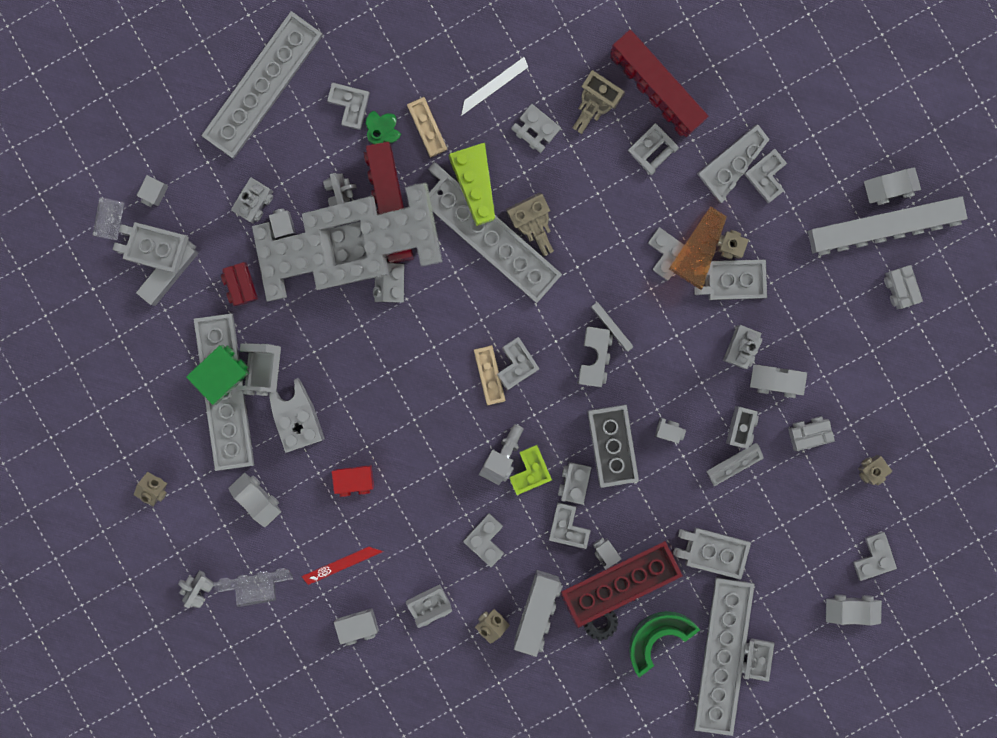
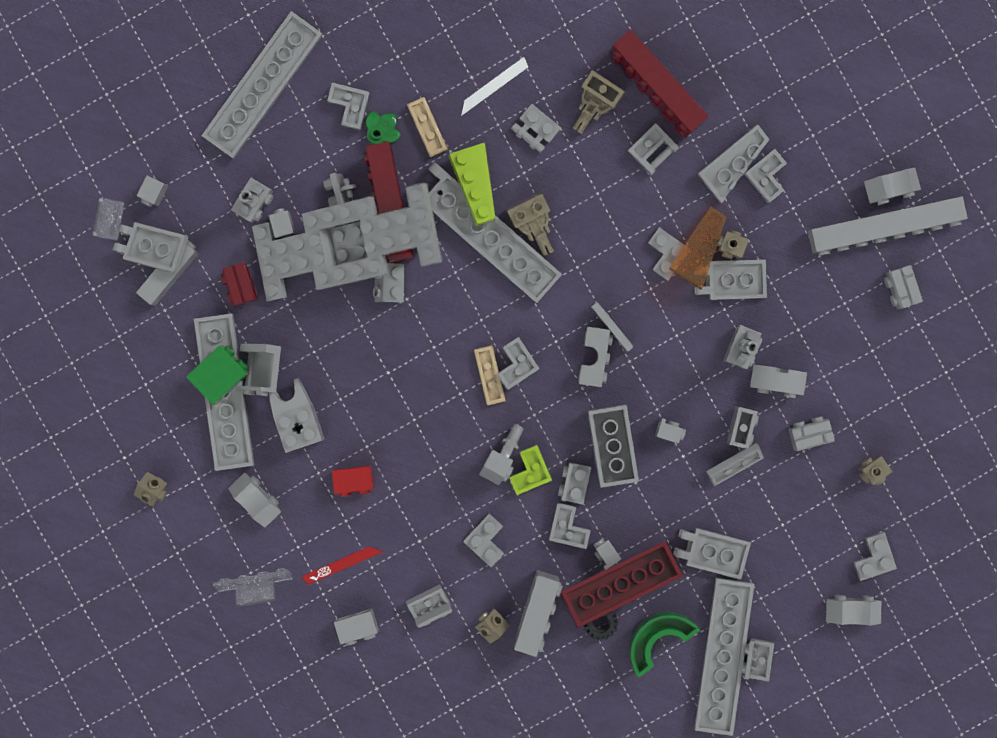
light grey hips [178,570,213,608] -> none

